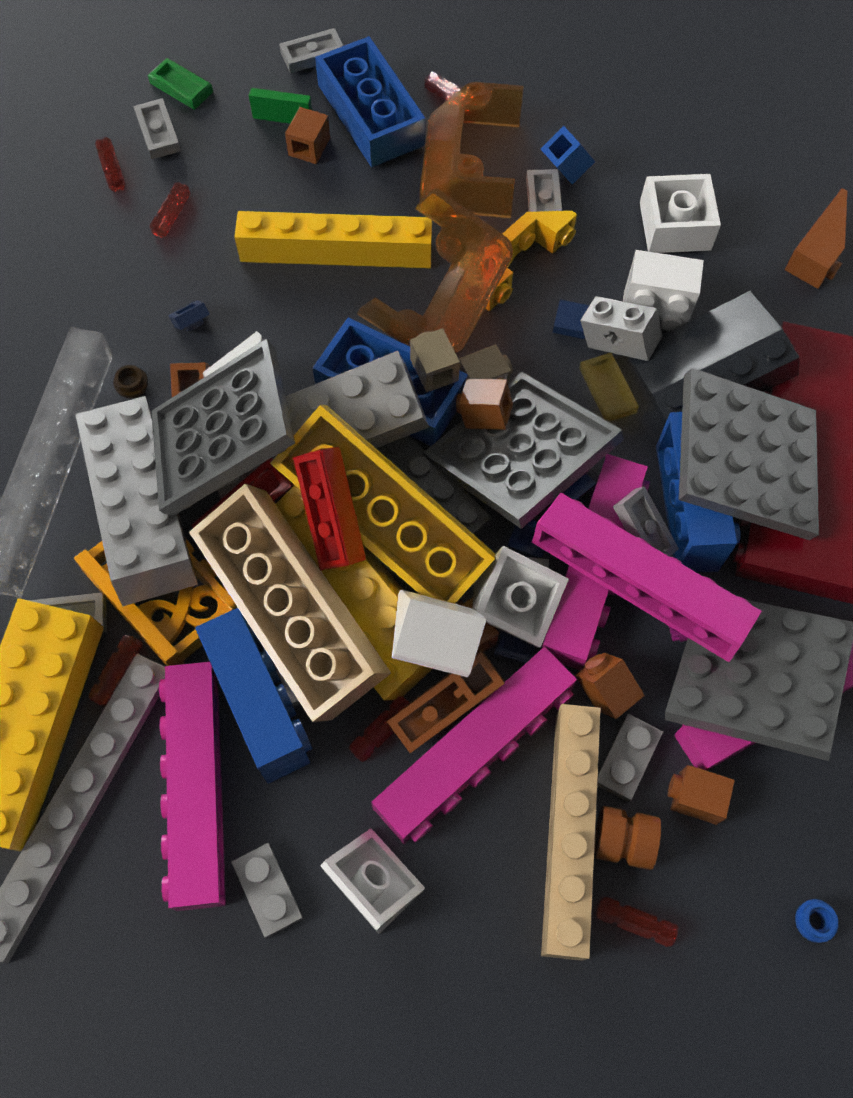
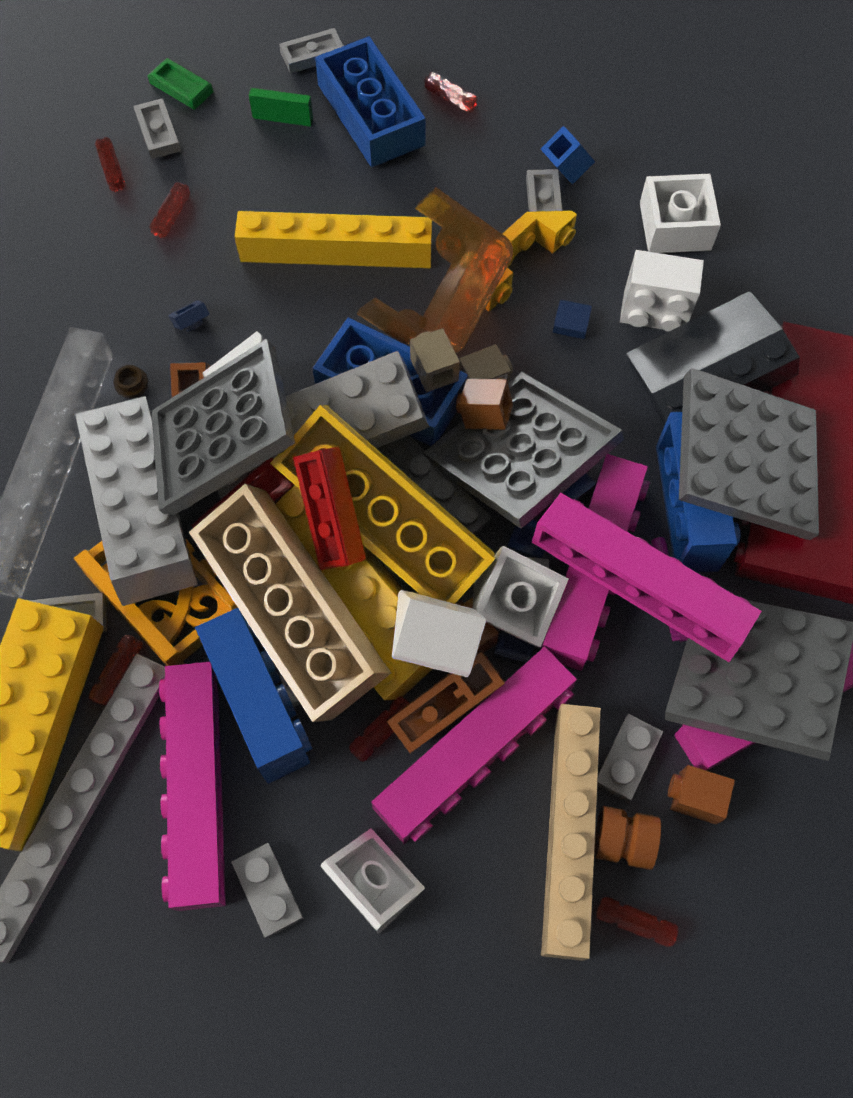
dark orange brick [285,107,330,164] -> none
clear orange windscreen [420,82,524,218] -> none
dark orange brick [575,653,645,719] -> none
clear yellow tile [579,352,639,422] -> none
light grey brick [580,296,662,361] -> none
light grey plate [613,486,679,556] -> none
dark orange slope [785,188,848,289] -> none
blue plate [795,899,838,943] -> none

